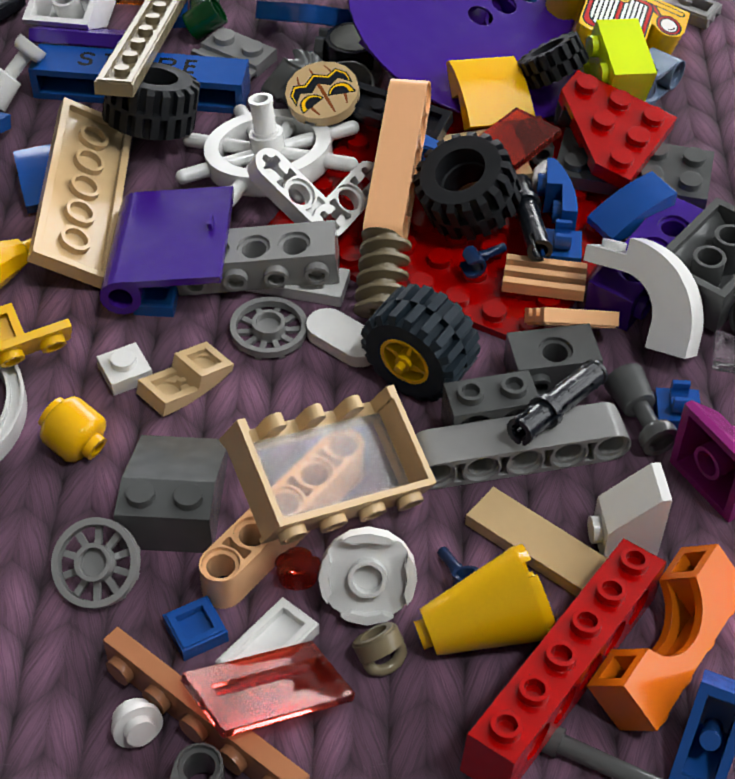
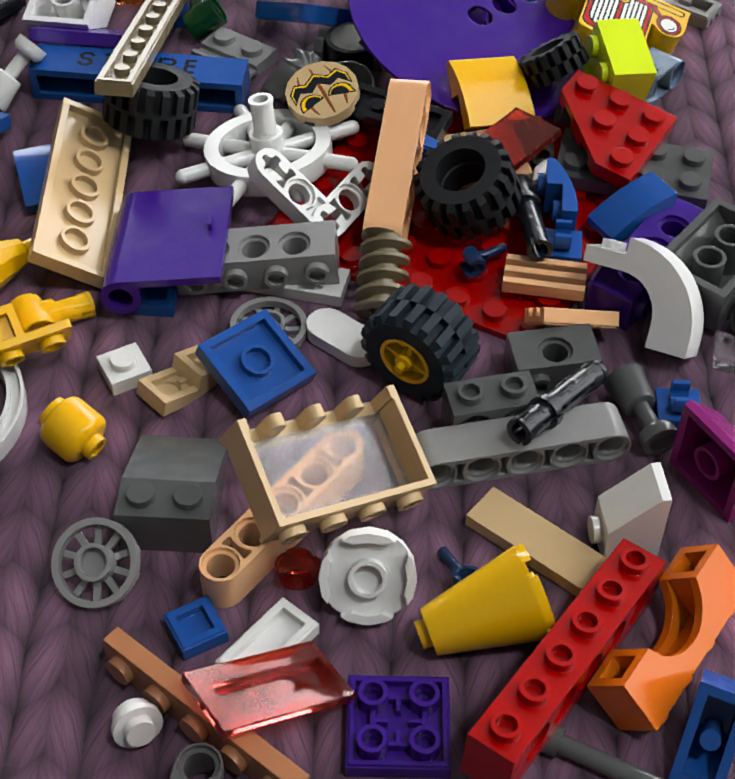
dark tan tile [352,622,407,677] -> none
none -> yellow pin [10,291,96,333]
none -> blue plate [195,308,317,420]
none -> dark purple tile [345,675,451,779]

